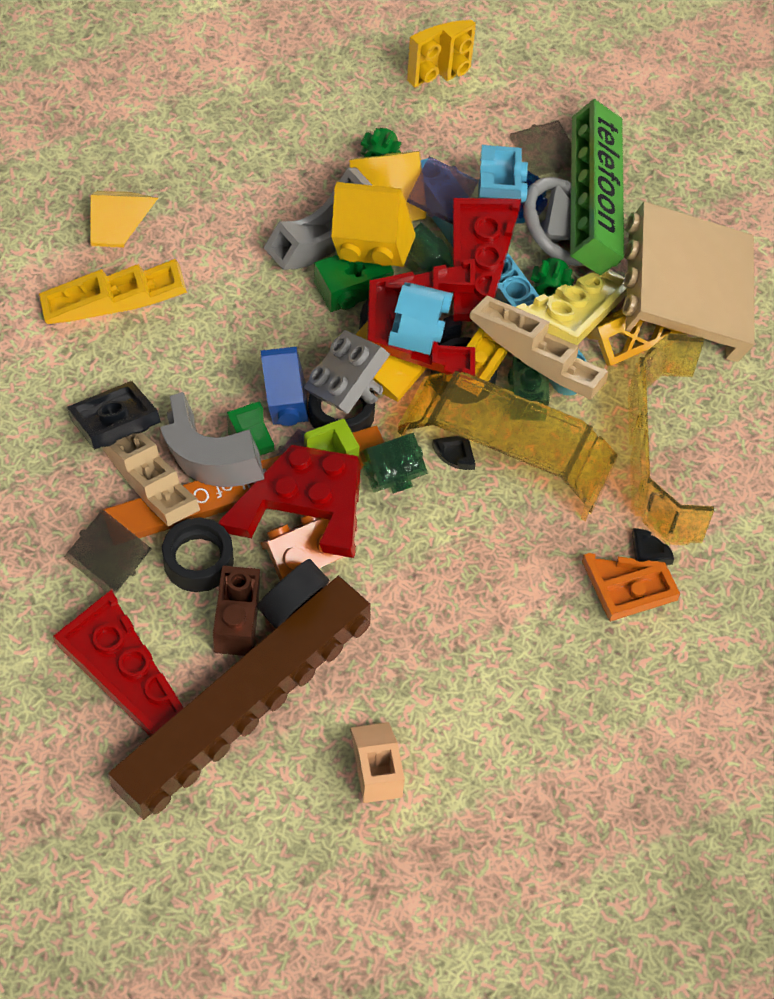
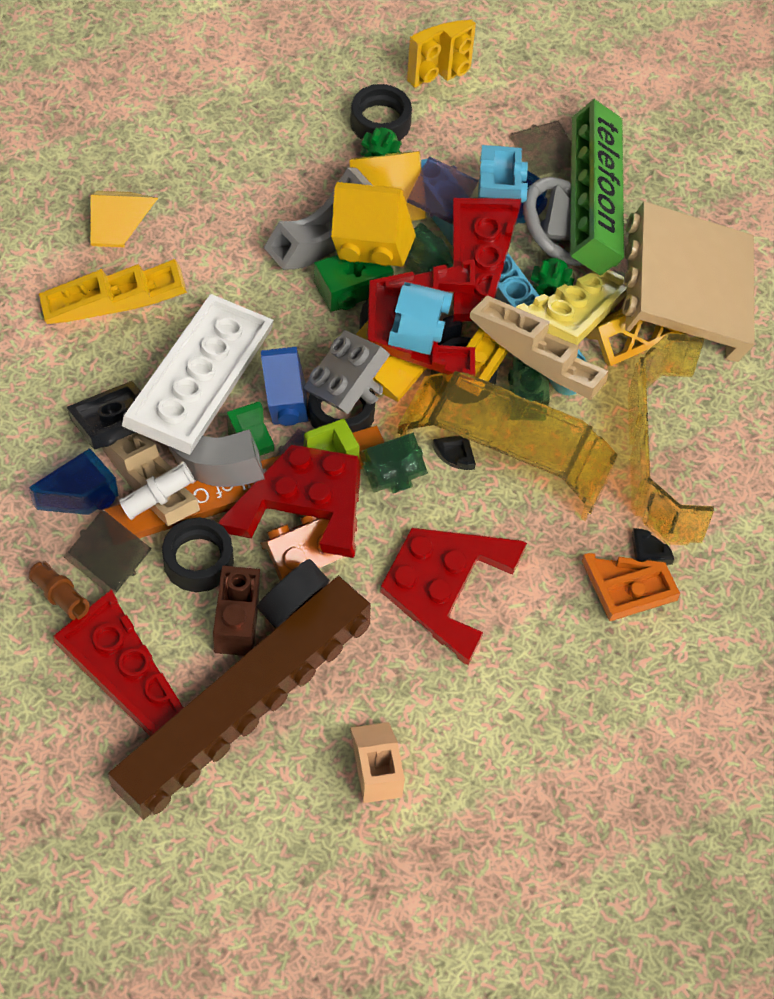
none -> clear blue slope [29,448,119,515]
none -> dark orange pin [29,561,90,620]
none -> white pin [119,461,196,520]
none -> white plate [122,294,274,455]
none -> black tyre [350,84,412,141]
none -> red wing [380,528,527,665]

